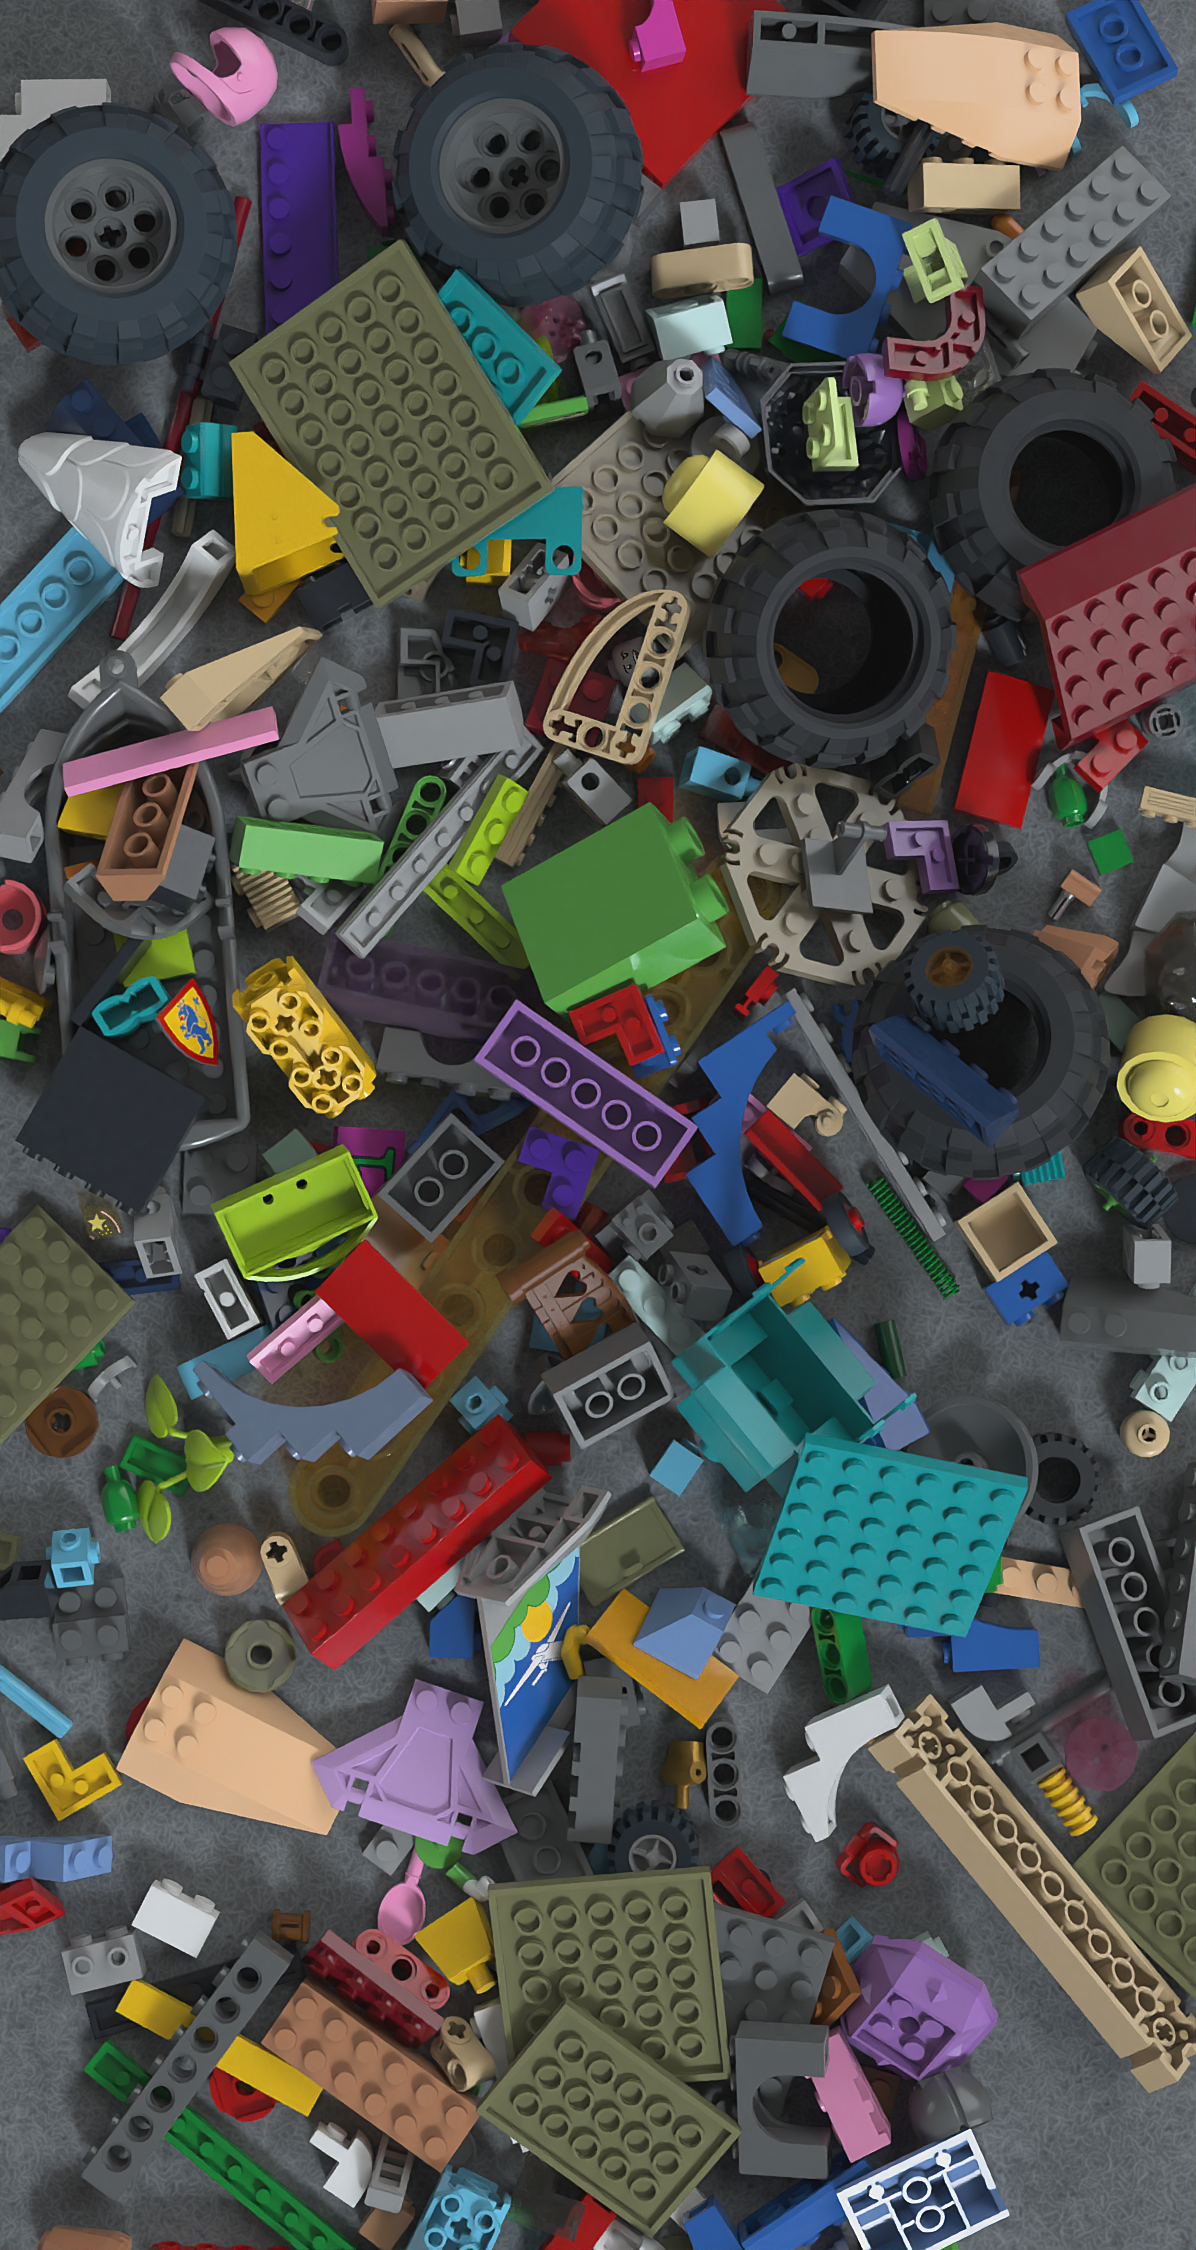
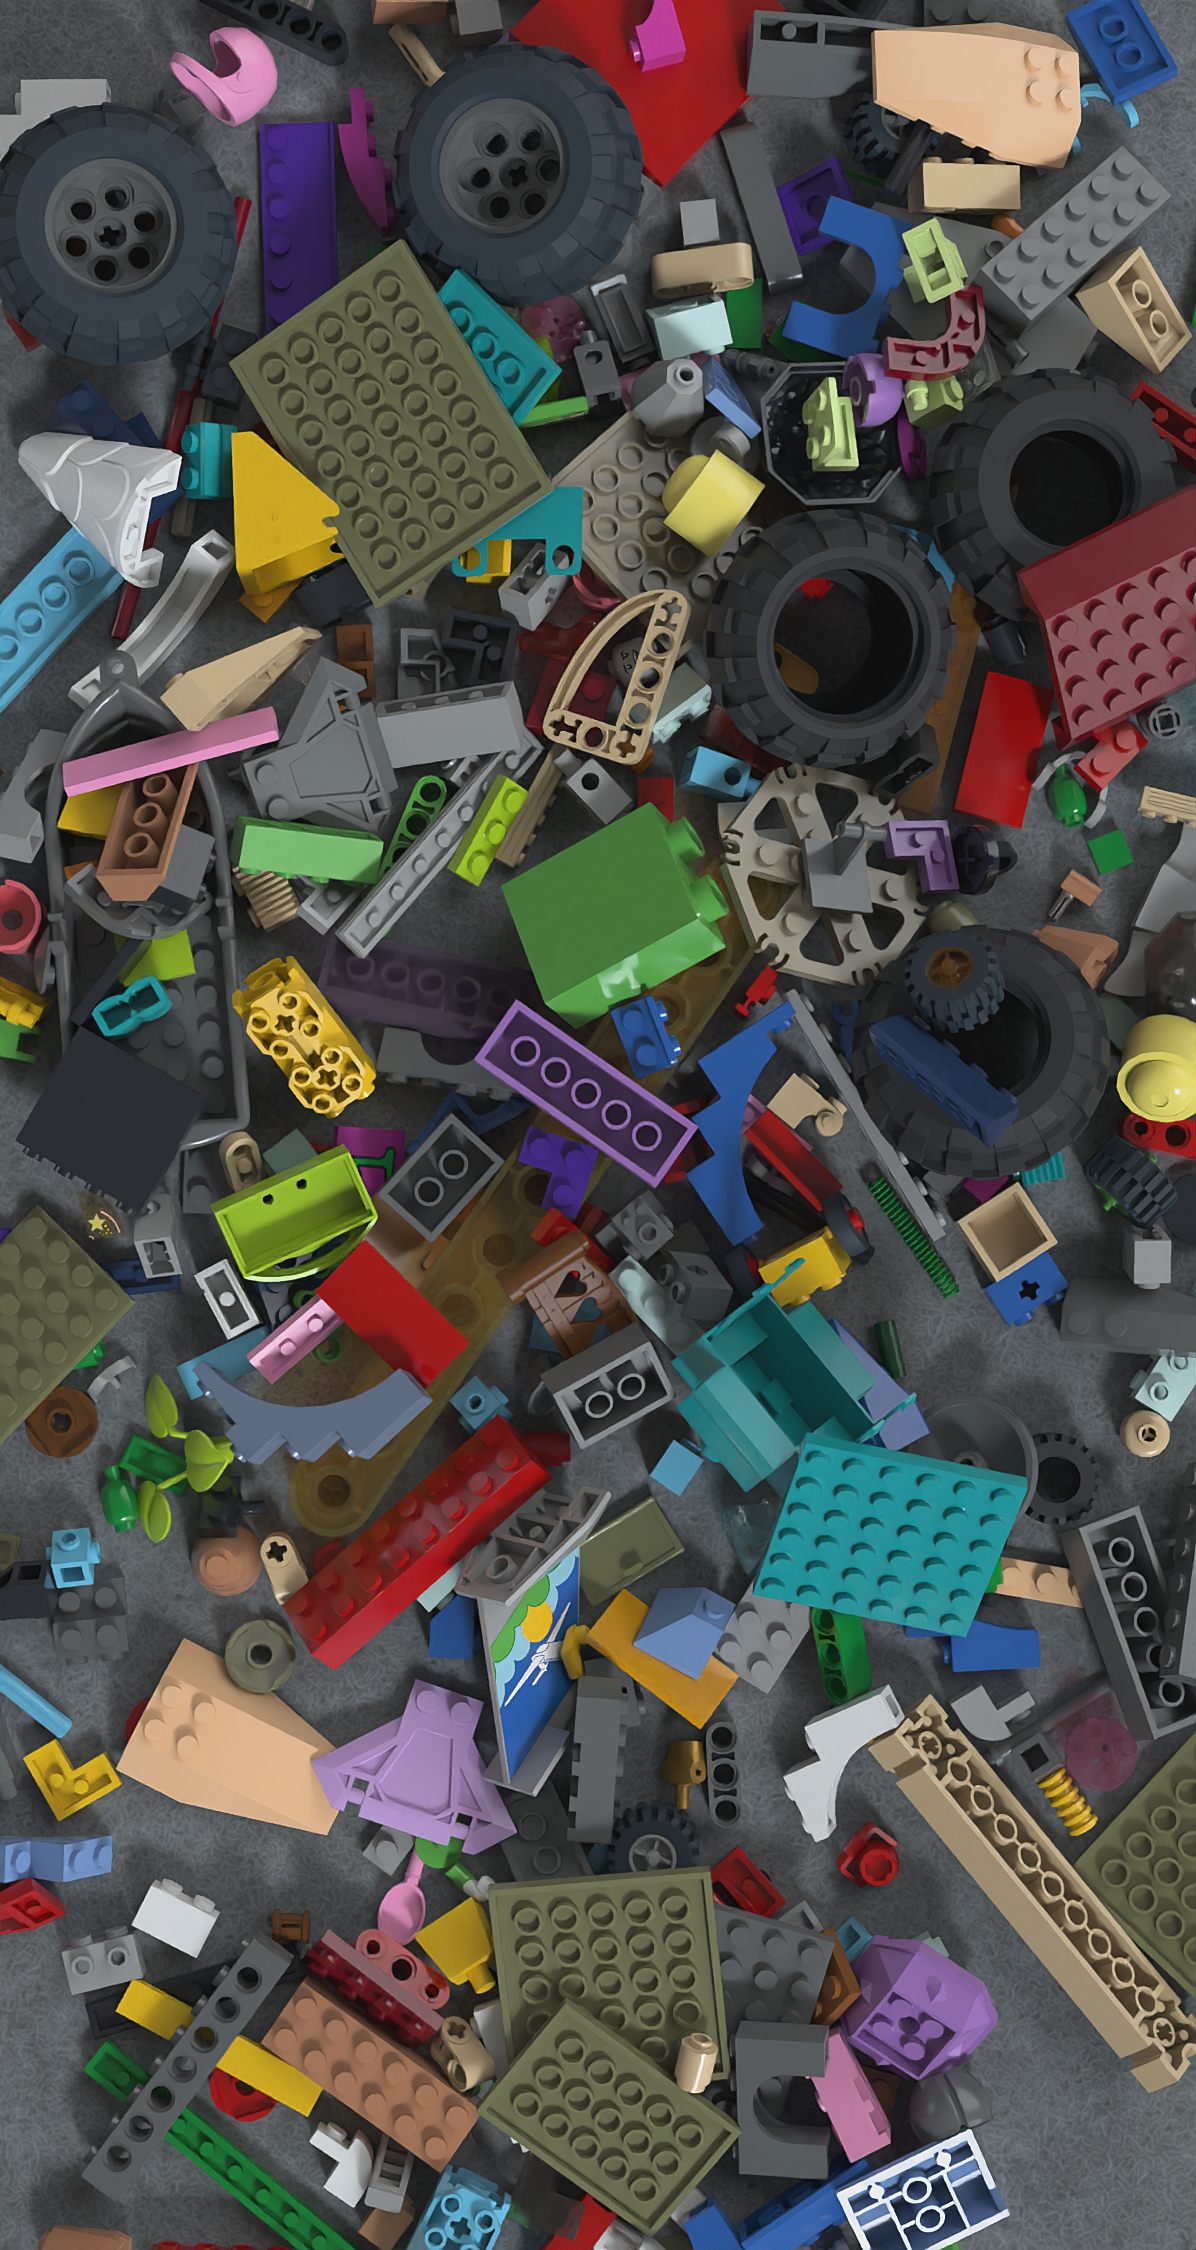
shield [152,978,219,1066] -> none
lime plate [423,863,530,980] -> none
red plate [568,983,666,1066] -> none
none -> black plate [199,1476,265,1538]
none -> tan plate [219,1131,266,1193]
none -> reddish brown slope [336,624,376,698]
none -> tan brick [674,2033,718,2093]

